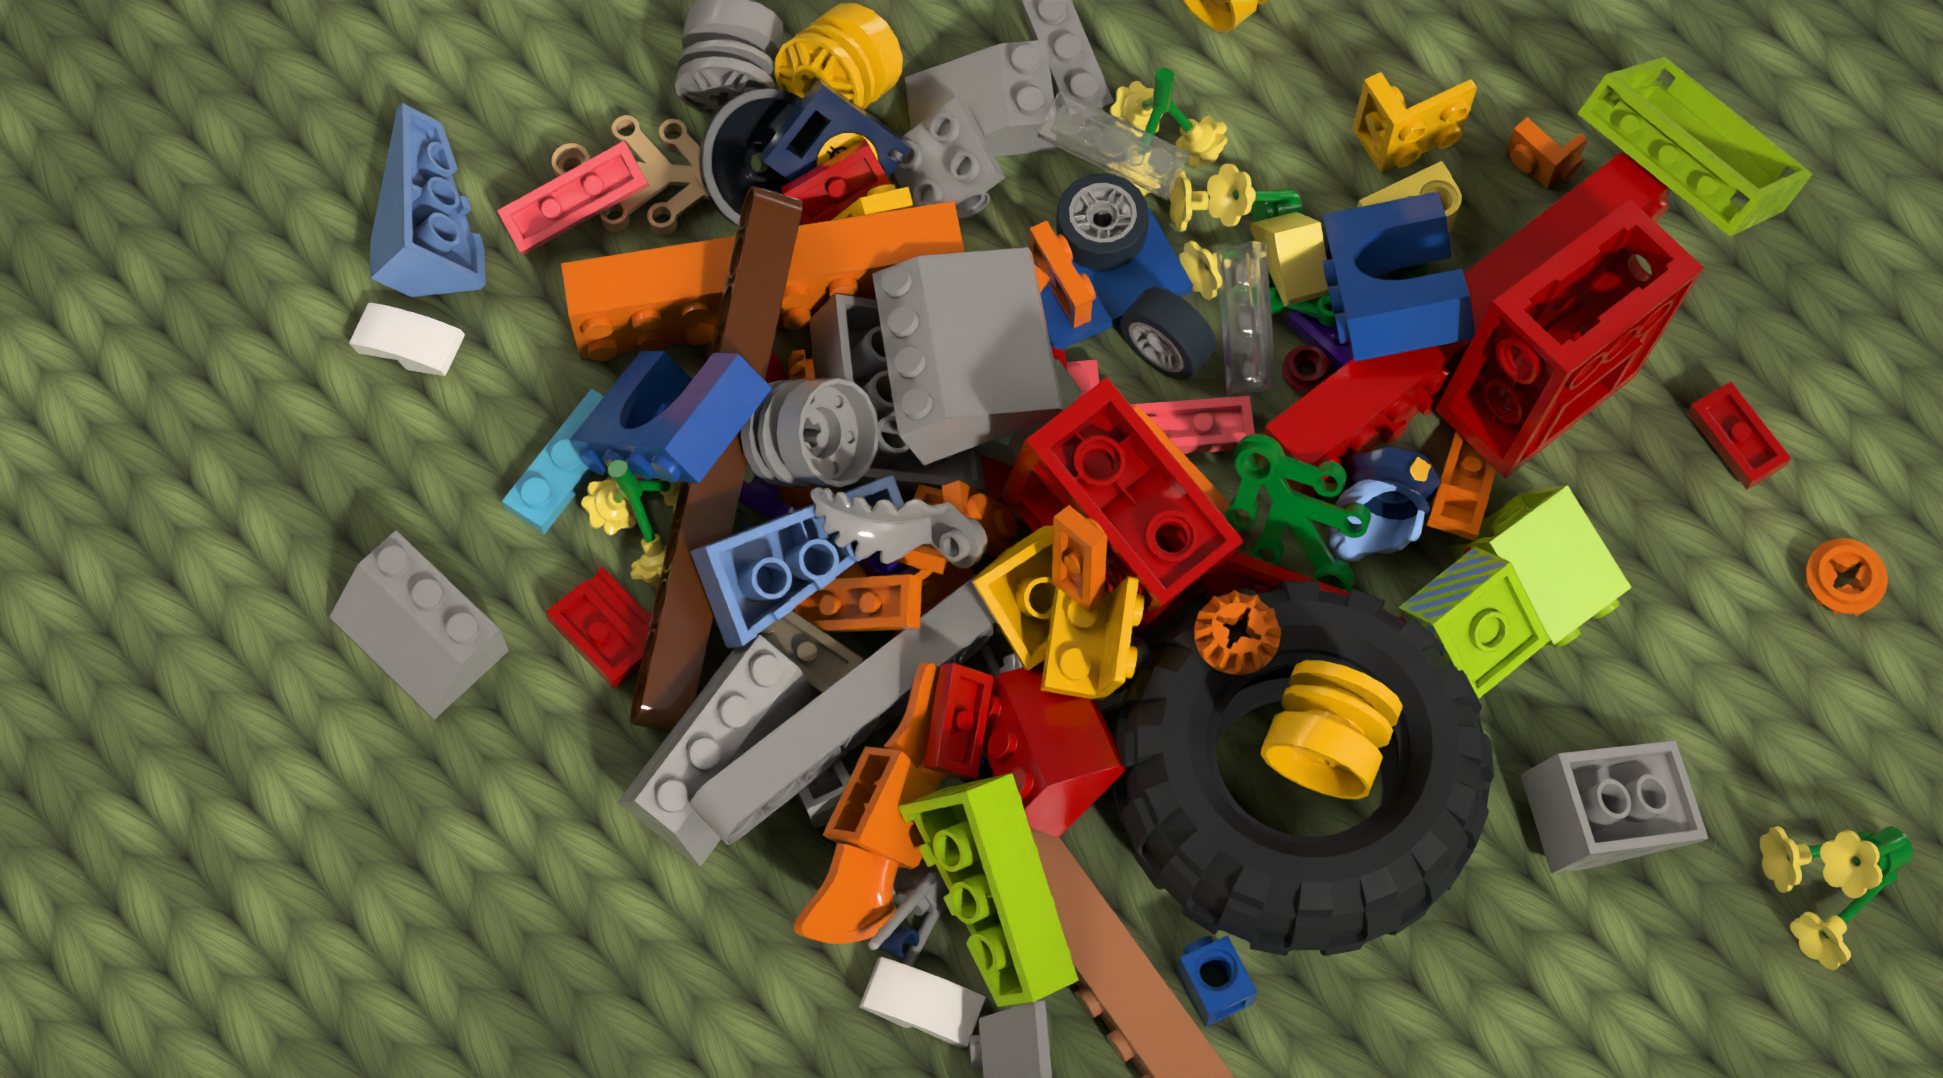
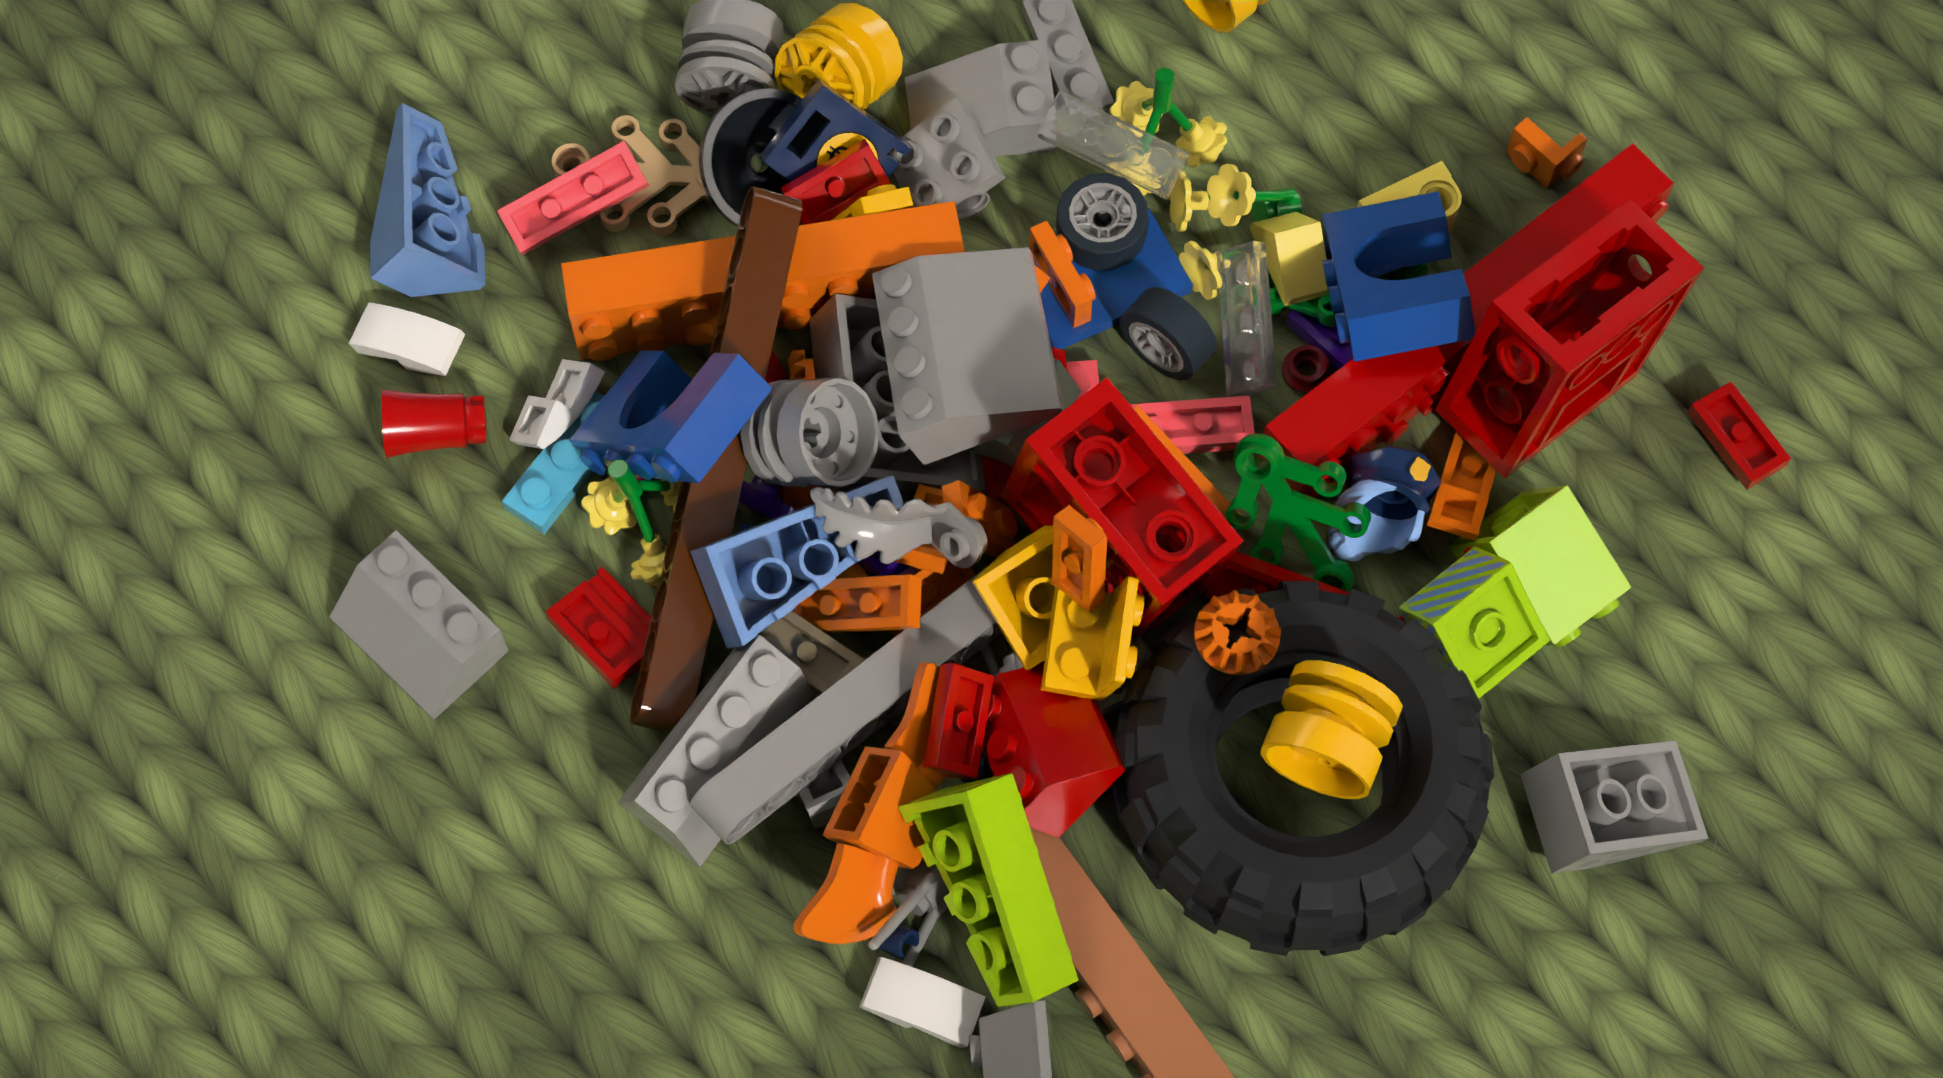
blue brick [1176,935,1257,1027] -> none
yellow bracket [1352,72,1477,173] -> none
lime window [1577,57,1813,237] -> none
light yellow plant [1760,826,1913,970] -> none
orange gear [1804,538,1888,617] -> none
none -> red plant [381,389,487,459]
none -> white slope [509,359,605,449]

